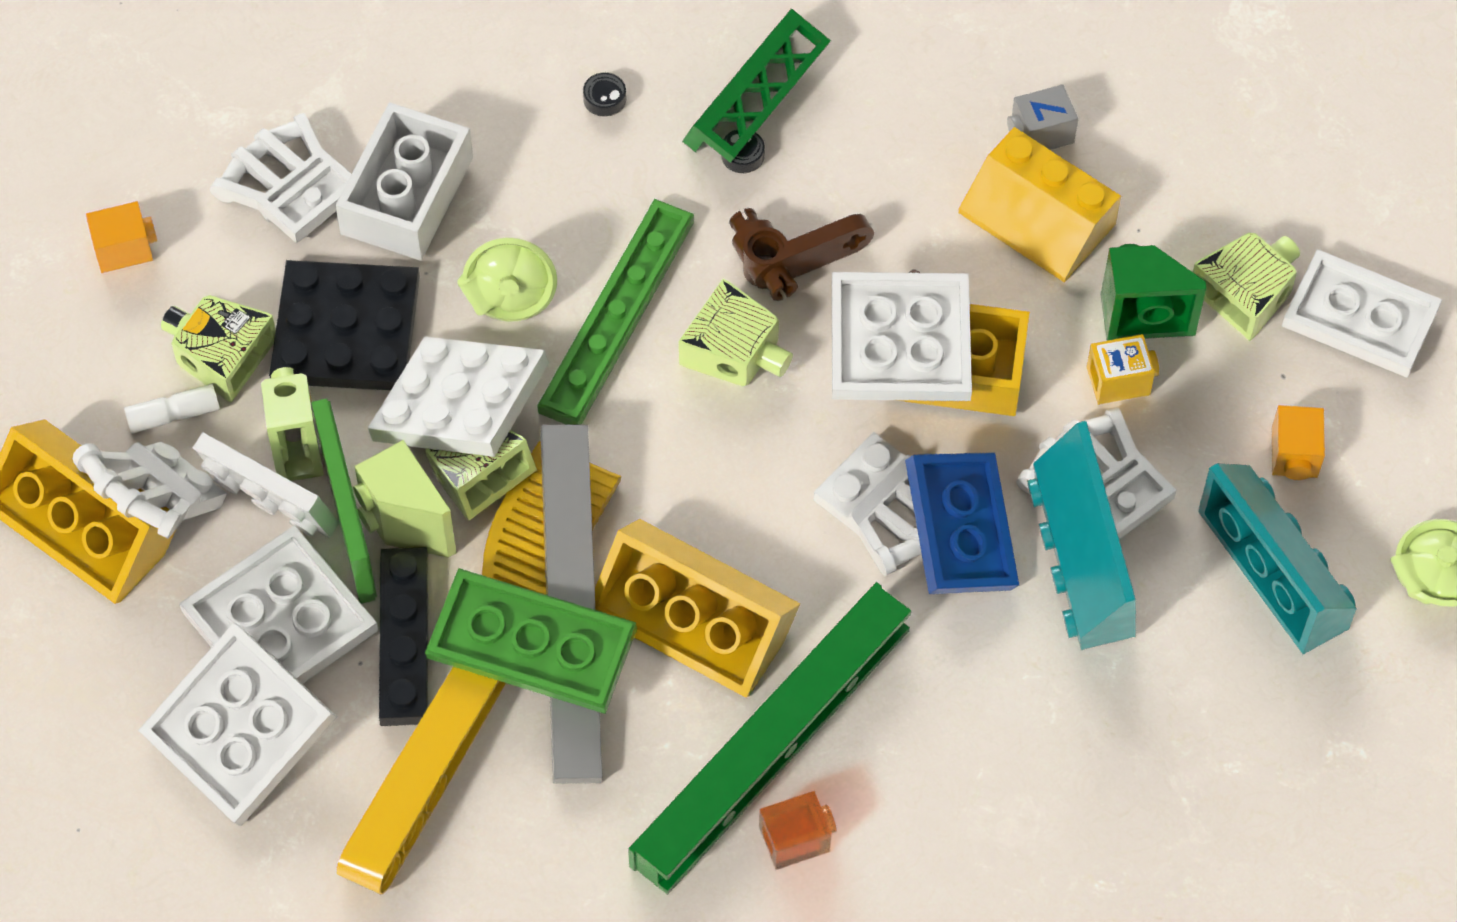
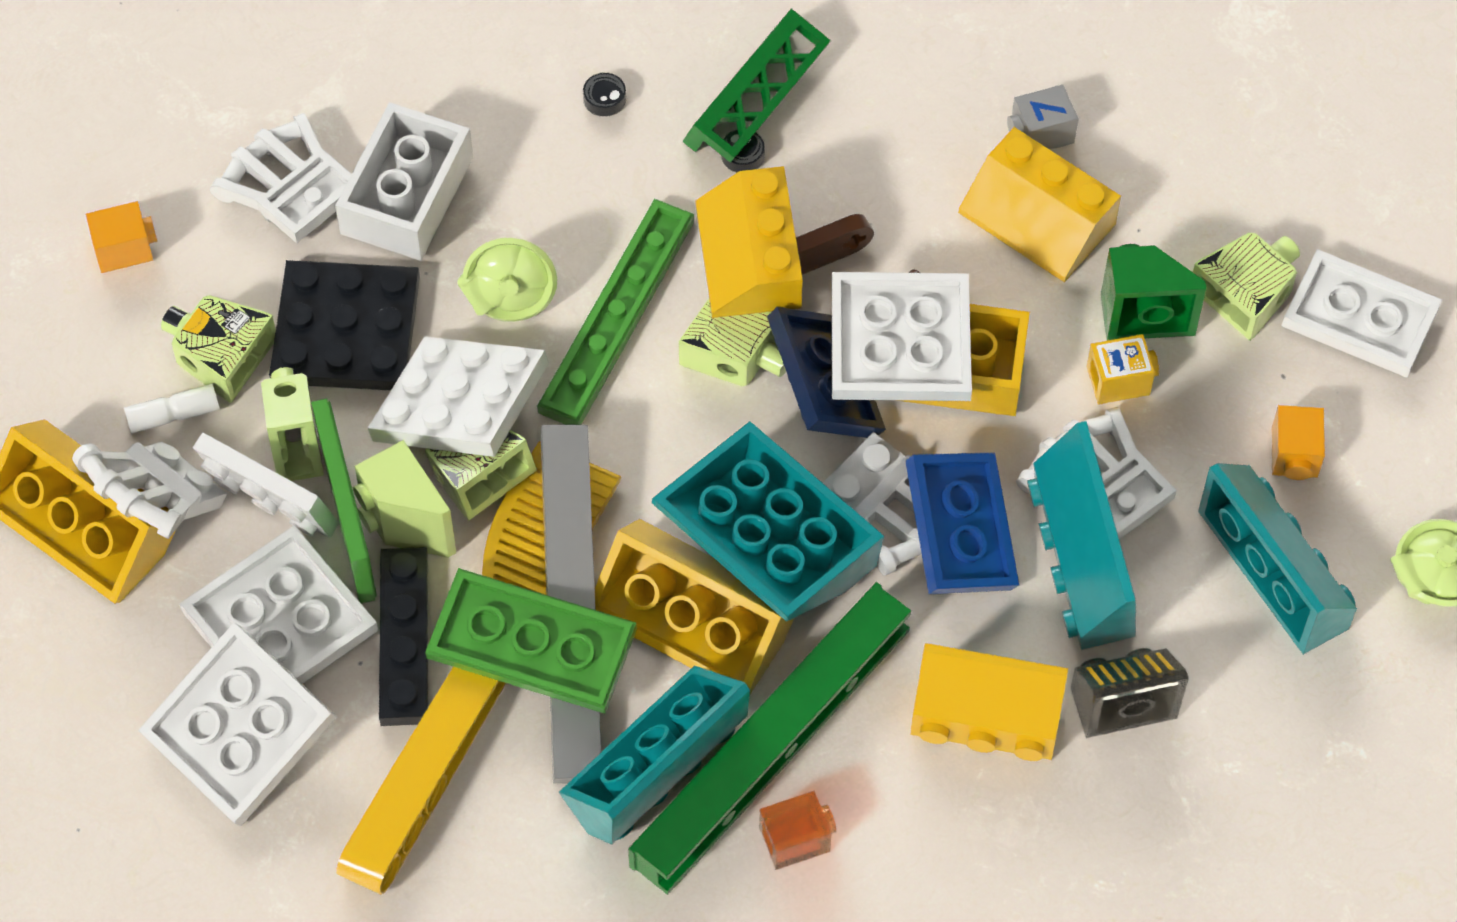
none -> teal slope [559,665,750,844]
none -> teal slope [652,421,884,622]
none -> yellow slope [695,166,803,318]
none -> dark blue plate [767,306,886,438]
none -> yellow slope [910,643,1068,761]
none -> clear smoke slope [1071,648,1189,738]

